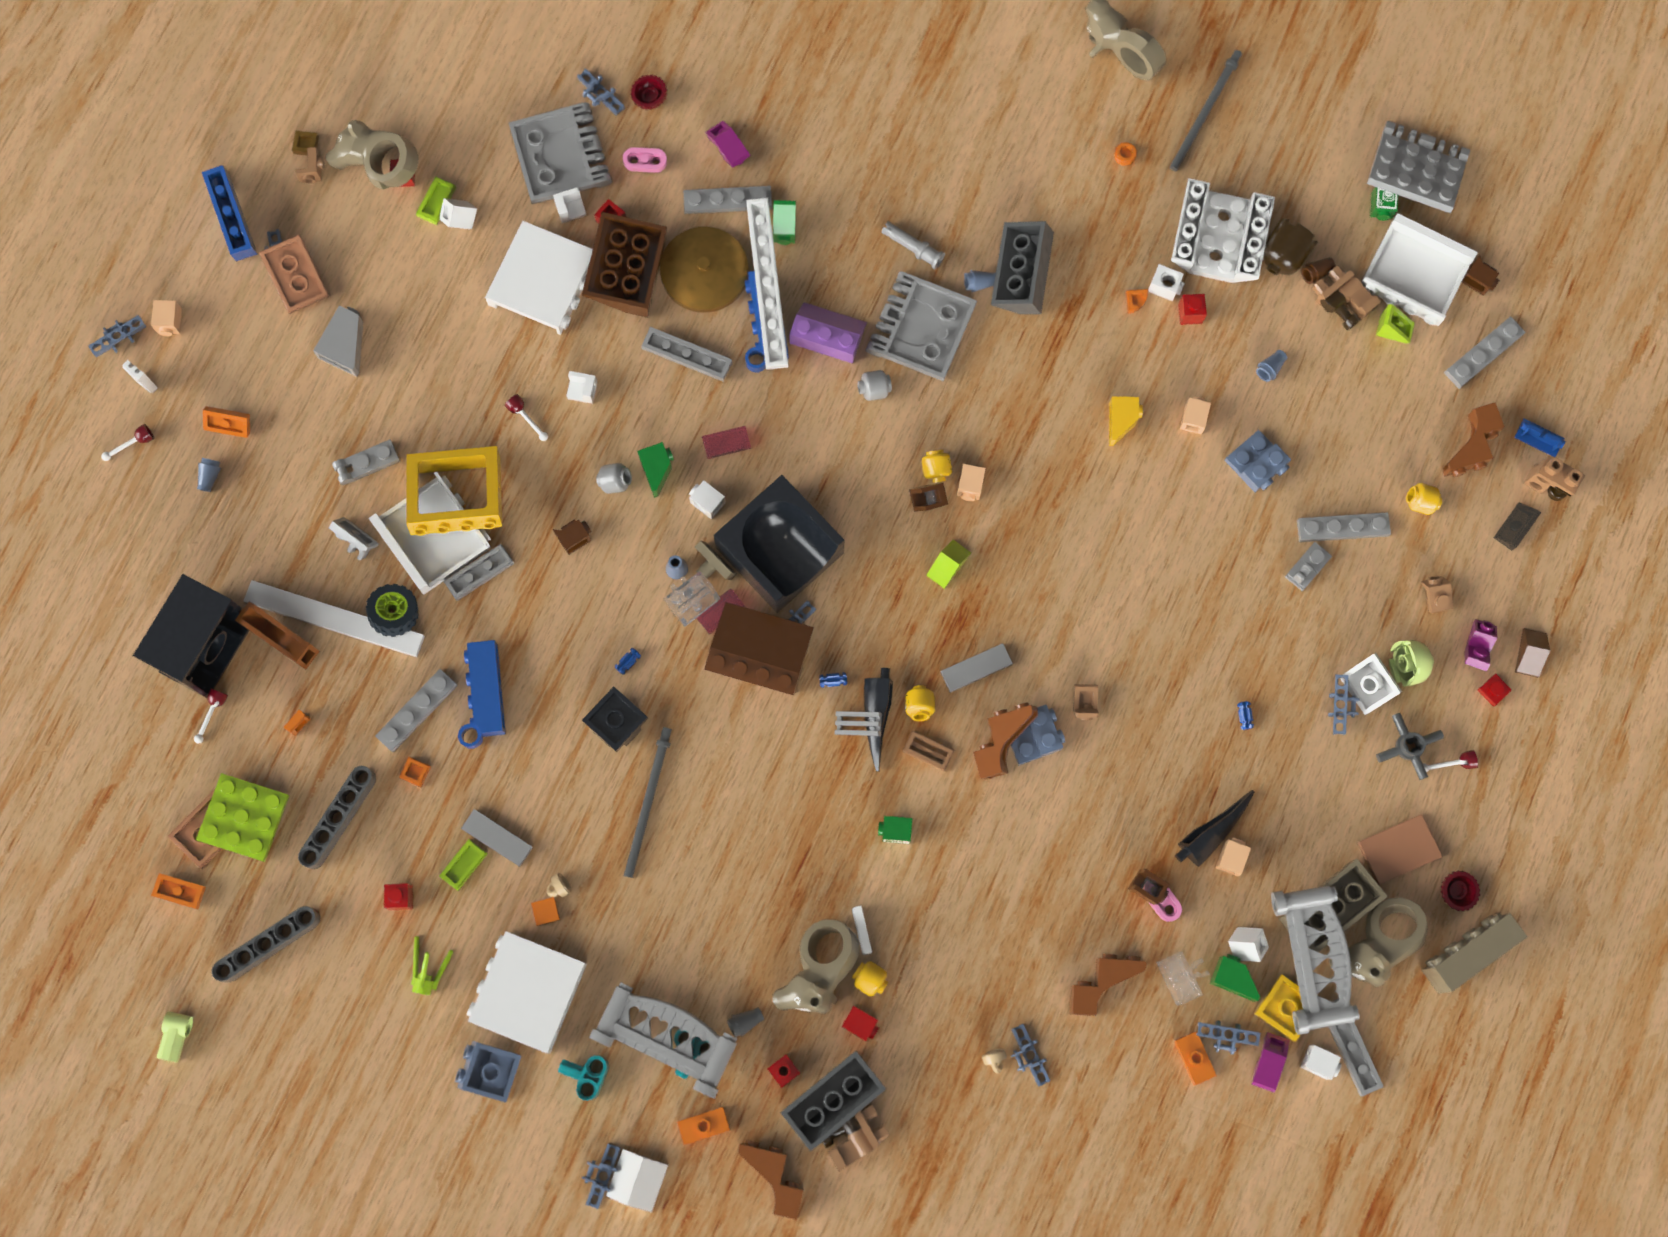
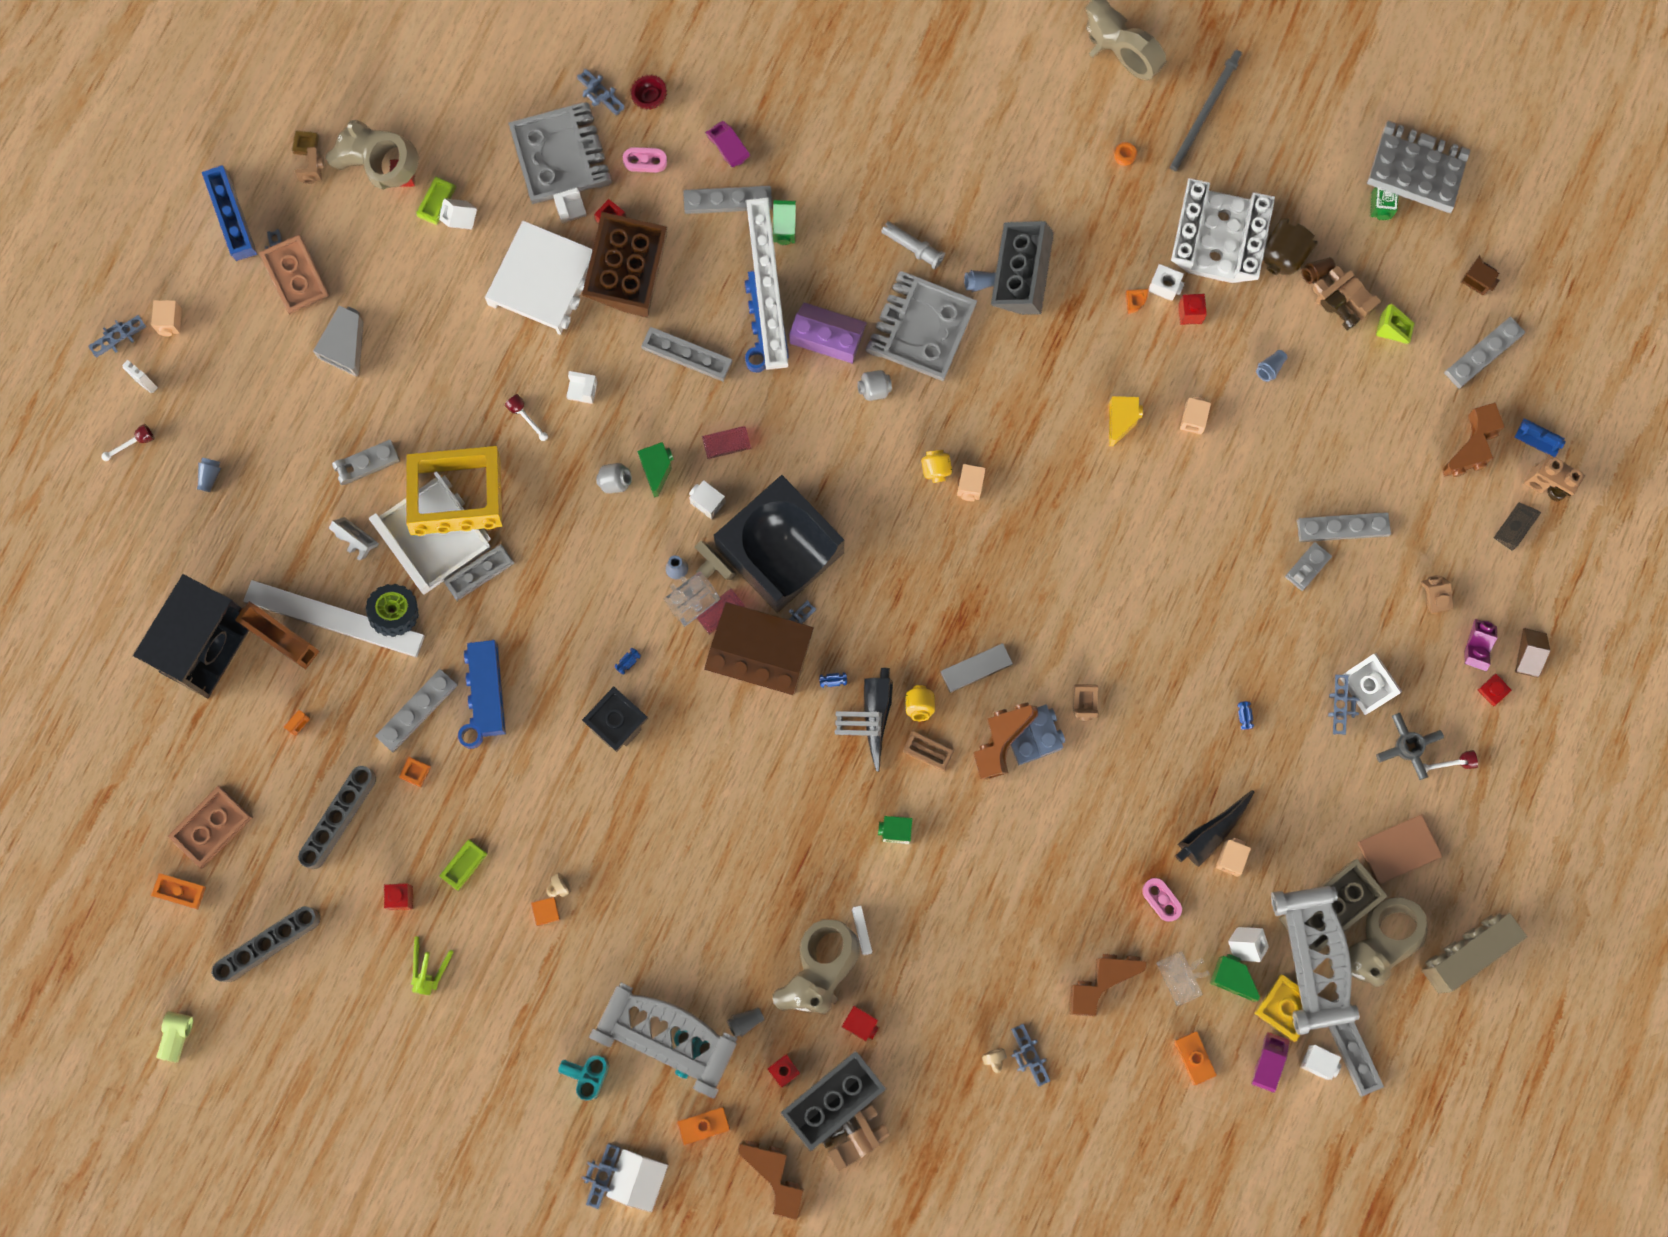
hinge [194,688,228,743] -> none
lime plate [196,773,290,862] -> none
orange plate [203,406,250,438] -> none
sand blue plate [455,1041,521,1103] -> none
light grey tile [461,809,533,867] -> none
white panel [467,932,587,1054] -> none
reddish brown window [553,519,592,555] -> none
dark grey bar [624,727,672,878] -> none
pearl gold dish [660,227,748,313] -> none
yellow head [852,961,889,997] -> none
reddish brown window [909,483,948,512] -> none
lime slope [926,540,971,589] -> none
reddish brown window [1128,869,1170,905] -> none
sand blue piece [1196,1021,1260,1055] -> none
sand blue plate [1225,430,1291,493] -> none
white panel [1361,213,1478,326] -> none
yellowish green cylinder [1389,640,1434,686] -> none
yellow head [1406,483,1442,515] -> none
dark red hat [1441,870,1481,911] -> none

